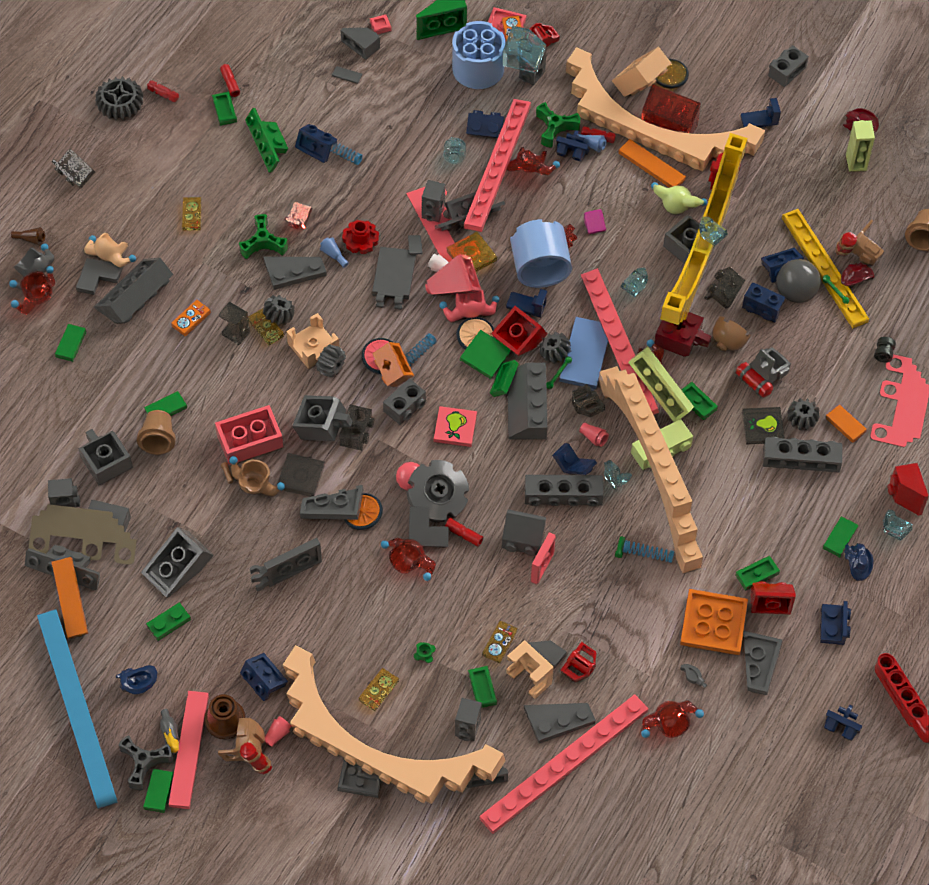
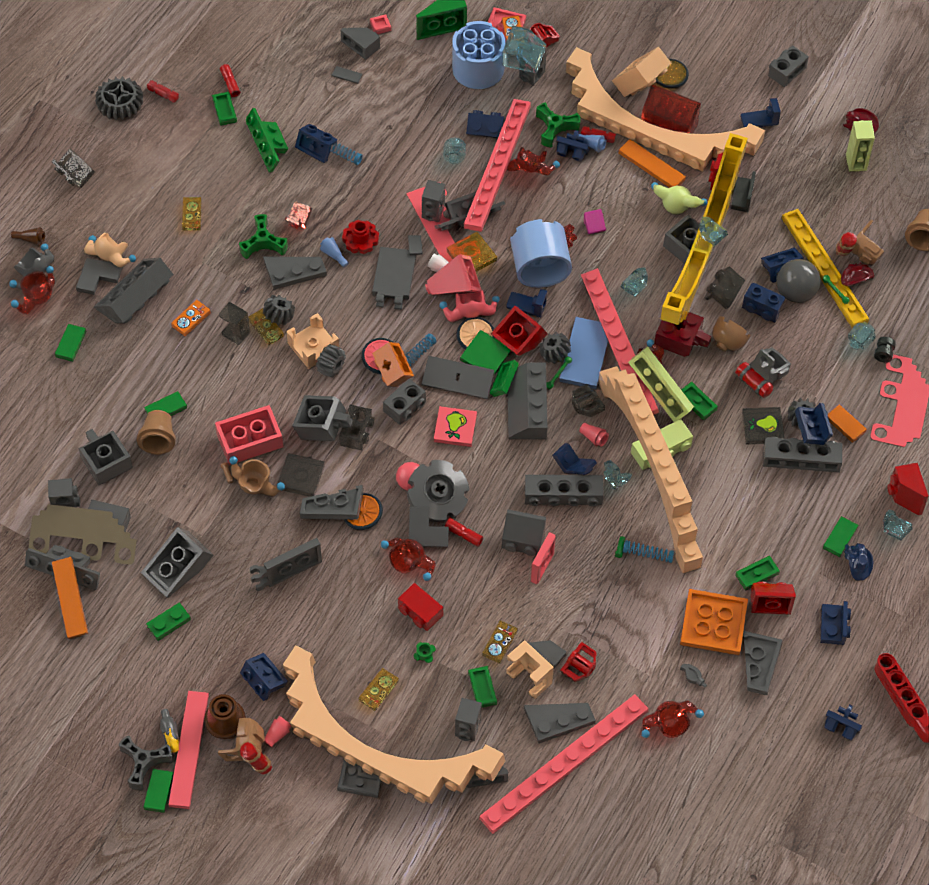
dark azure beam [37,609,118,809] -> none
dark blue hat [116,665,158,694] -> none
none -> red brick [398,583,443,631]
none -> dark grey piece [422,356,495,399]
none -> pearl dark grey panel [731,171,756,212]
none -> dark blue bracket [795,403,833,445]
none -> clear light blue head [848,322,876,350]

